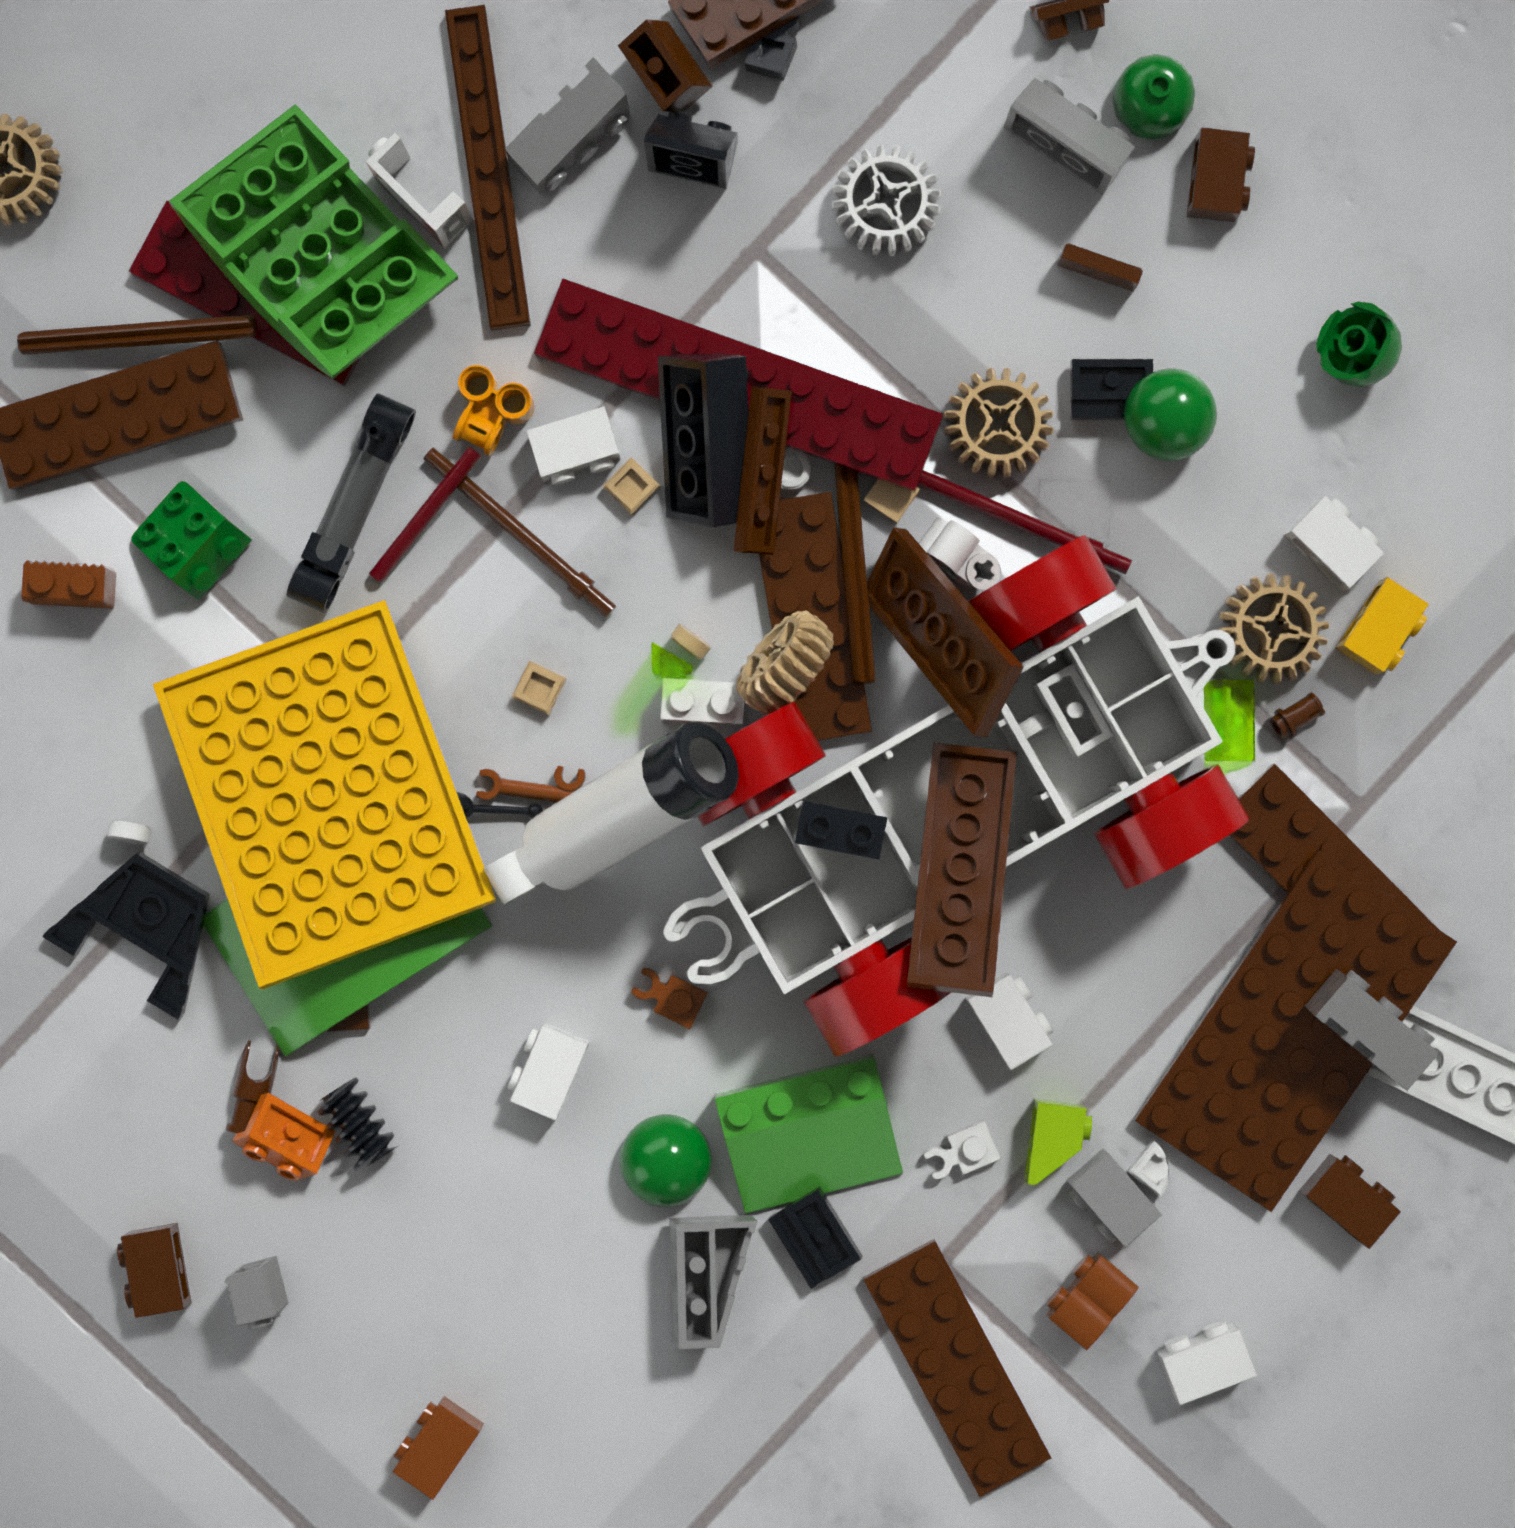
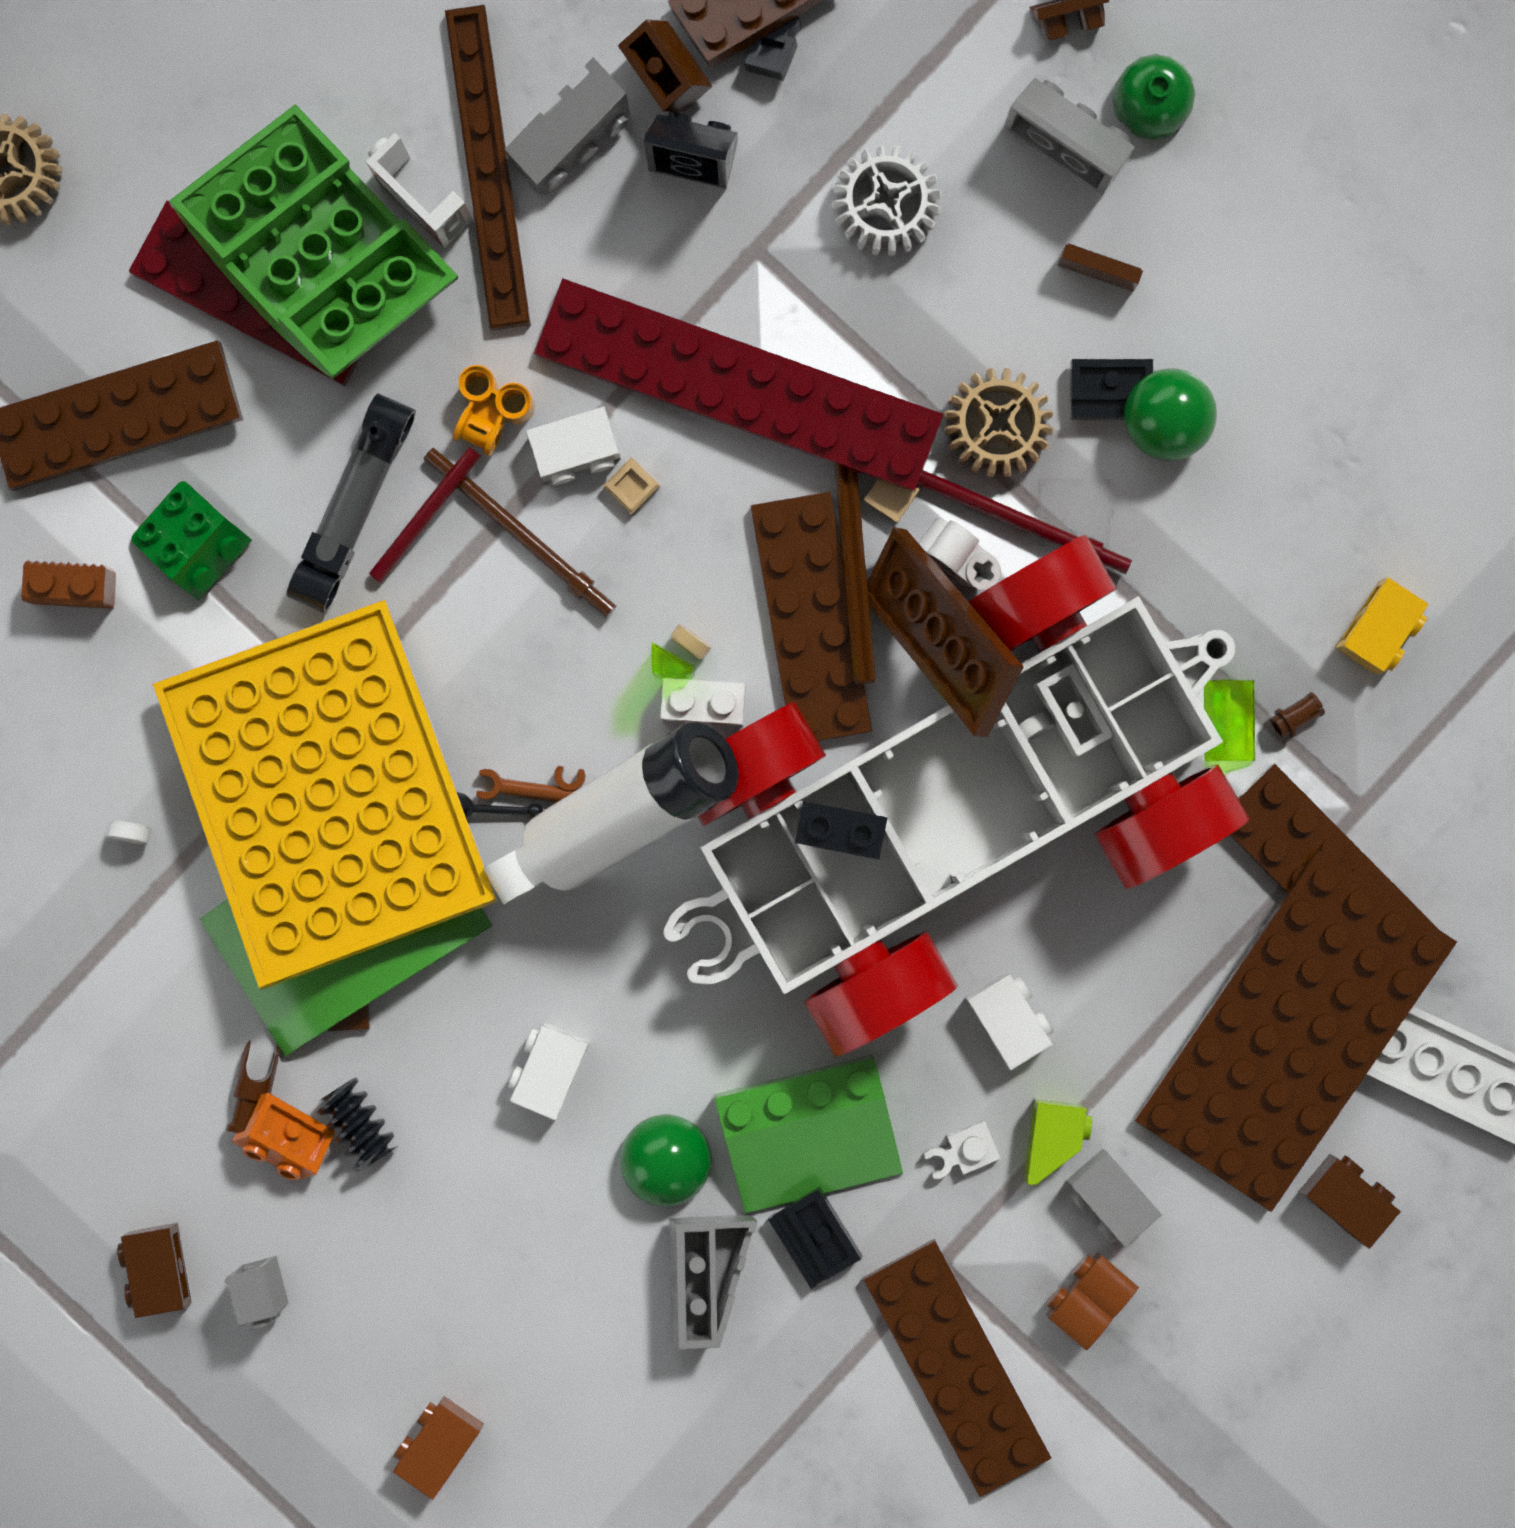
reddish brown axle [17,315,257,355] -> none
black wing [43,852,210,1020] -> none
tan tile [512,661,567,715] -> none
dark orange plate [631,968,708,1029] -> none
black slope [658,353,749,527] -> none
reddish brown tile [733,386,792,555] -> none
tan gear [736,610,834,715] -> none
white tile [781,447,811,491] -> none
reddish brown plate [906,742,1017,997] -> none
white tile [1127,1139,1169,1198] -> none
white brick [1157,1321,1257,1405] -> none
reddish brown brick [1186,127,1255,222] -> none
tan gear [1218,574,1329,684] -> none
white brick [1284,496,1384,591] -> none
light grey wedge [1305,968,1439,1091] -> none
green cylinder [1316,301,1402,387] -> none

